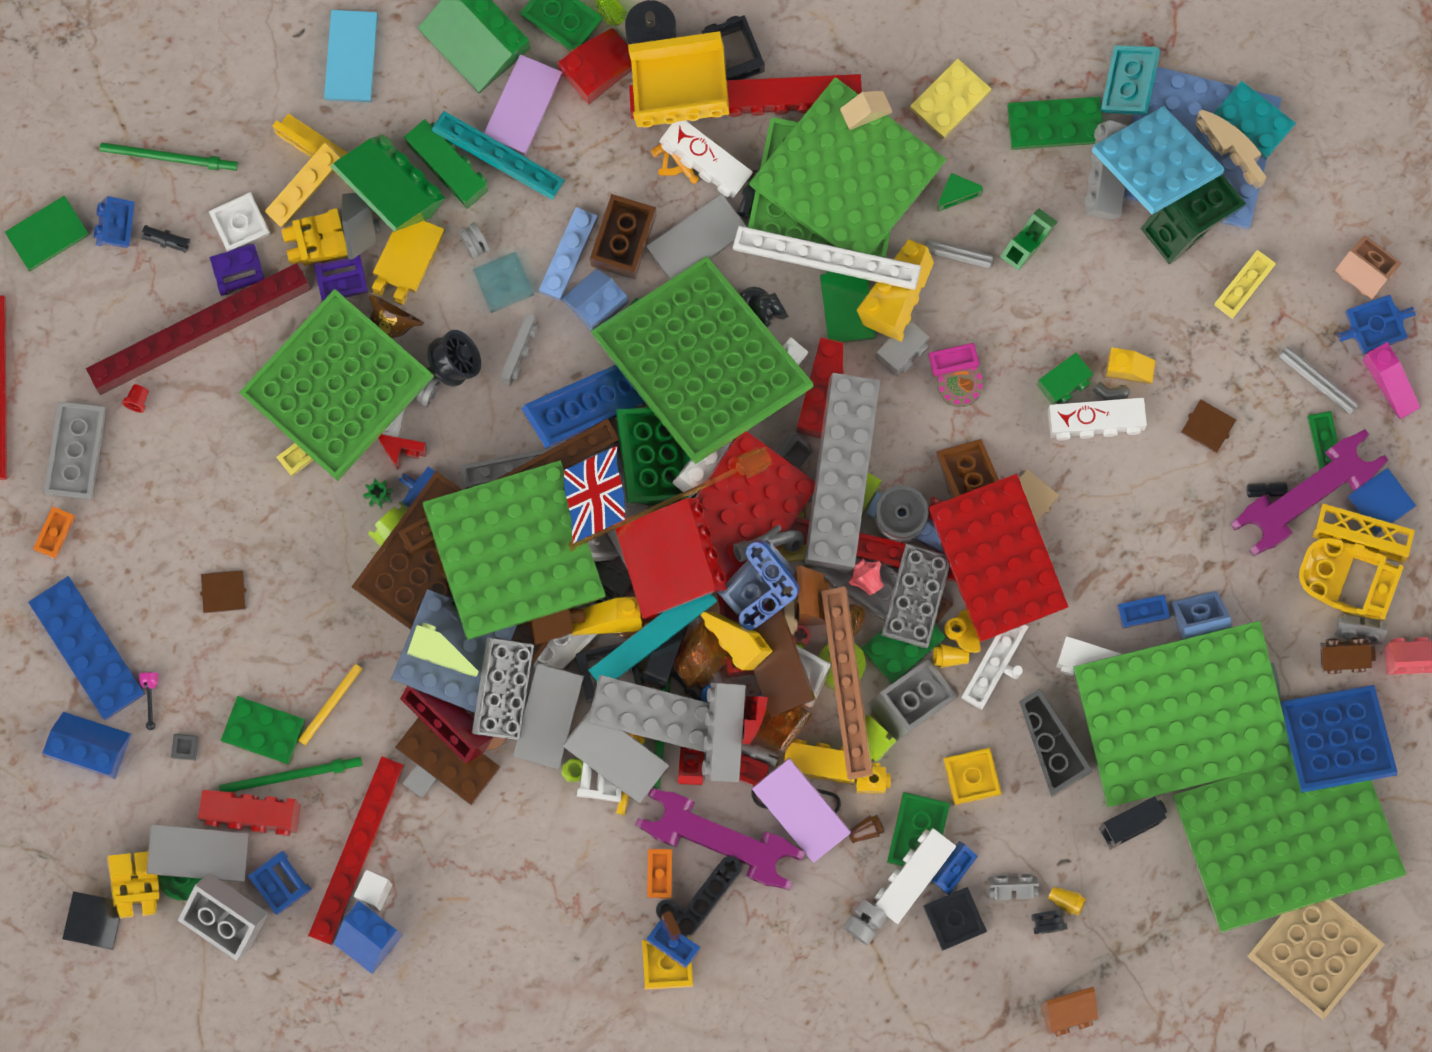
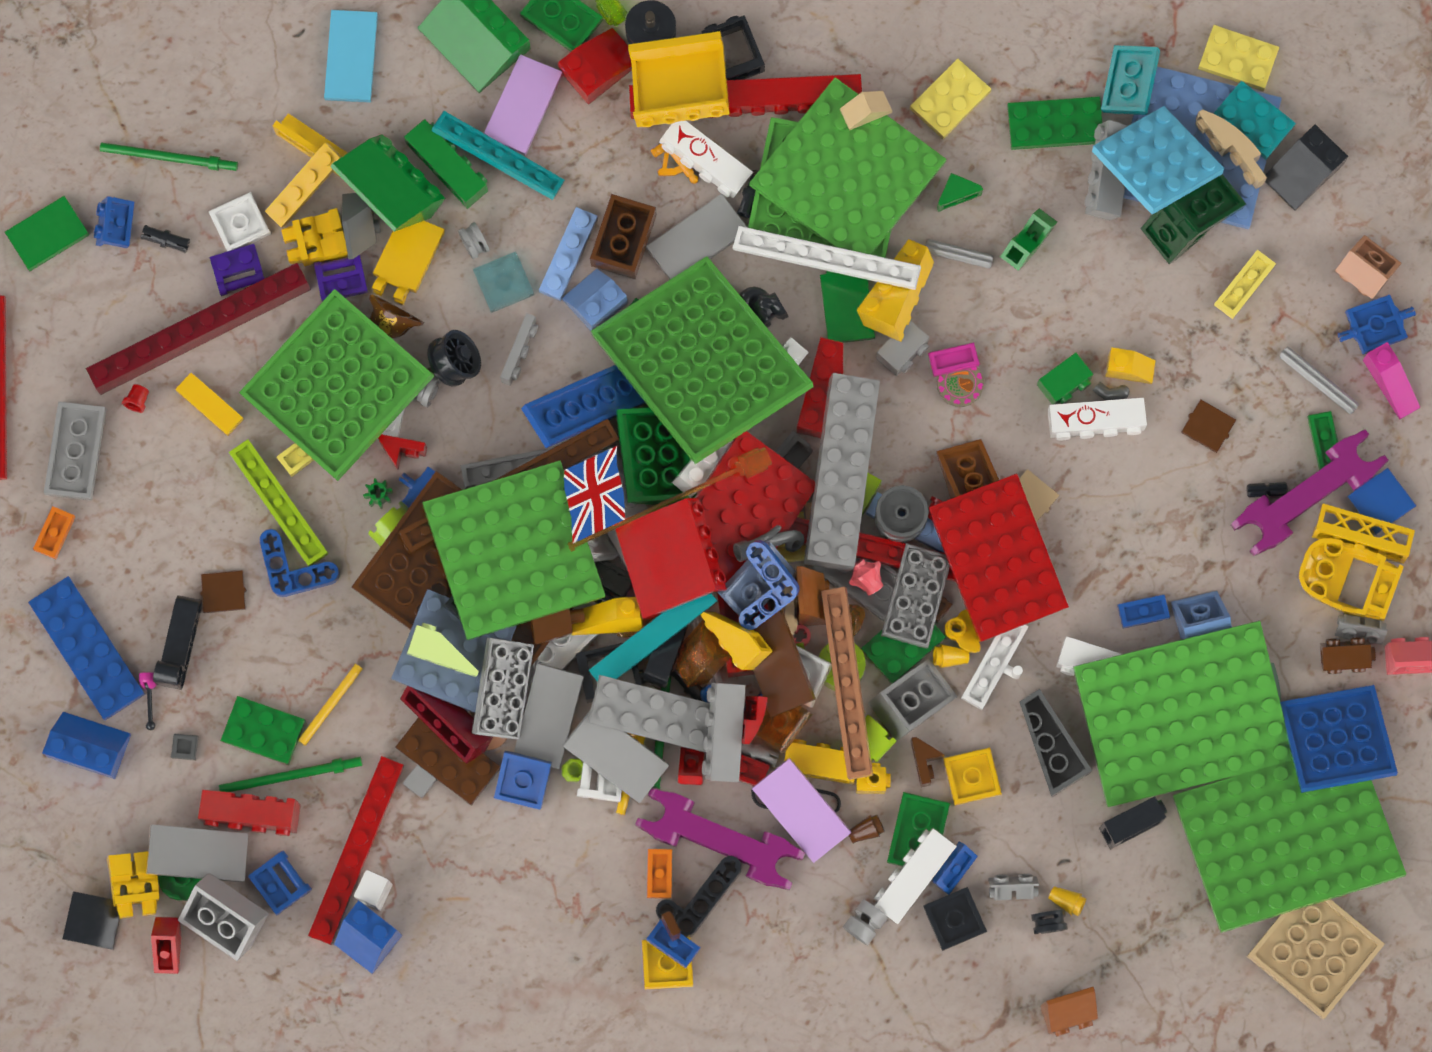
none -> red slope [151,917,181,974]
none -> black beam [153,595,202,690]
none -> yellow tile [175,372,244,436]
none -> lime plate [229,439,328,567]
none -> blue beam [260,529,340,597]
none -> blue plate [494,751,552,810]
none -> reddish brown slope [910,737,945,788]
none -> light yellow plate [1198,25,1279,91]
none -> slope [1265,124,1348,211]

